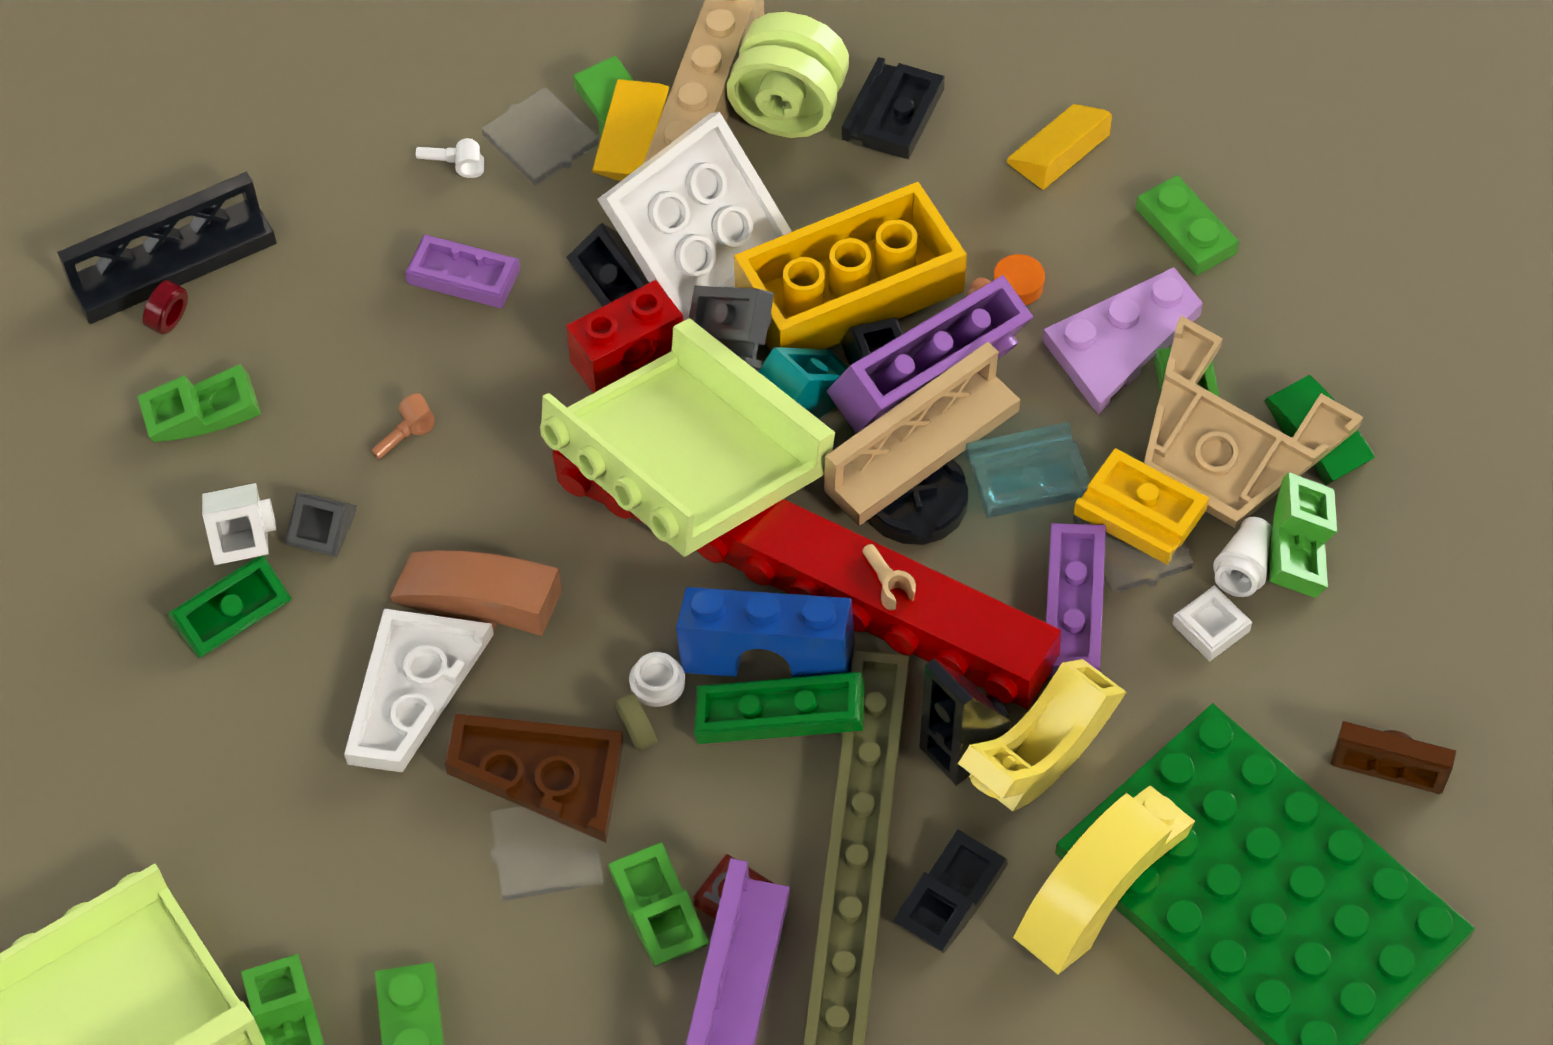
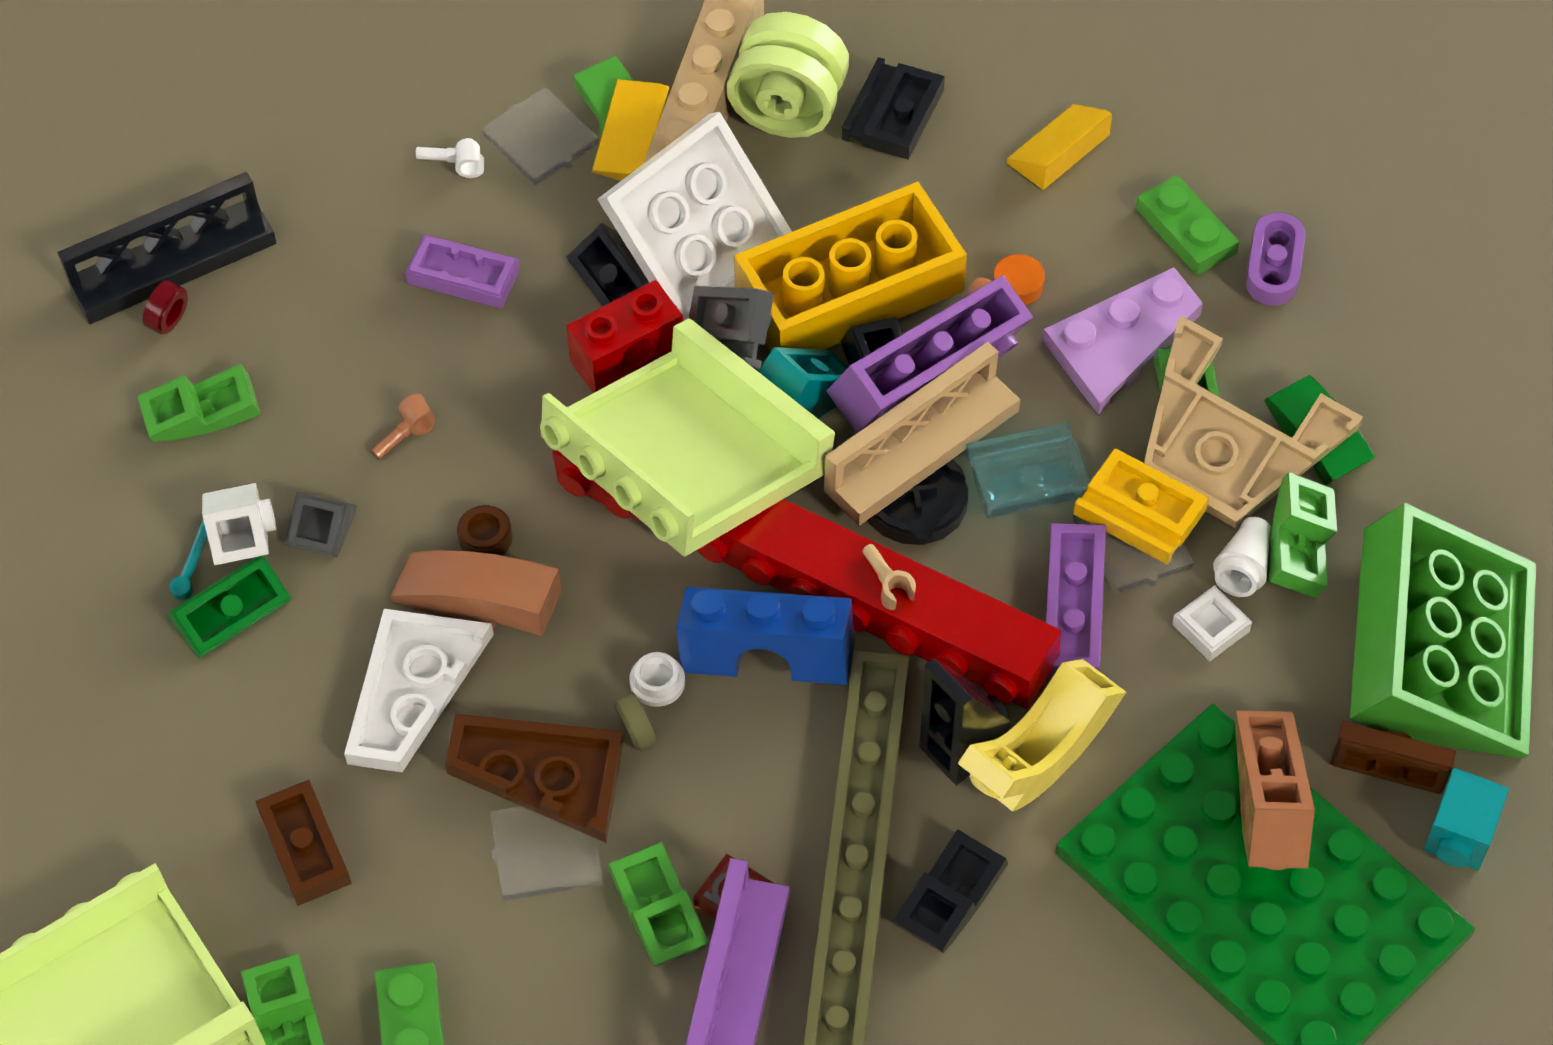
green tile [694,672,865,744] -> none
light yellow arch [1013,786,1195,975] -> none
none -> teal hinge [169,520,208,601]
none -> reddish brown plate [255,780,352,906]
none -> reddish brown tile [457,505,513,556]
none -> nougat slope [1235,711,1315,870]
none -> medium lavender plate [1246,212,1306,306]
none -> bright green slope [1350,503,1536,759]
none -> teal brick [1423,768,1510,871]

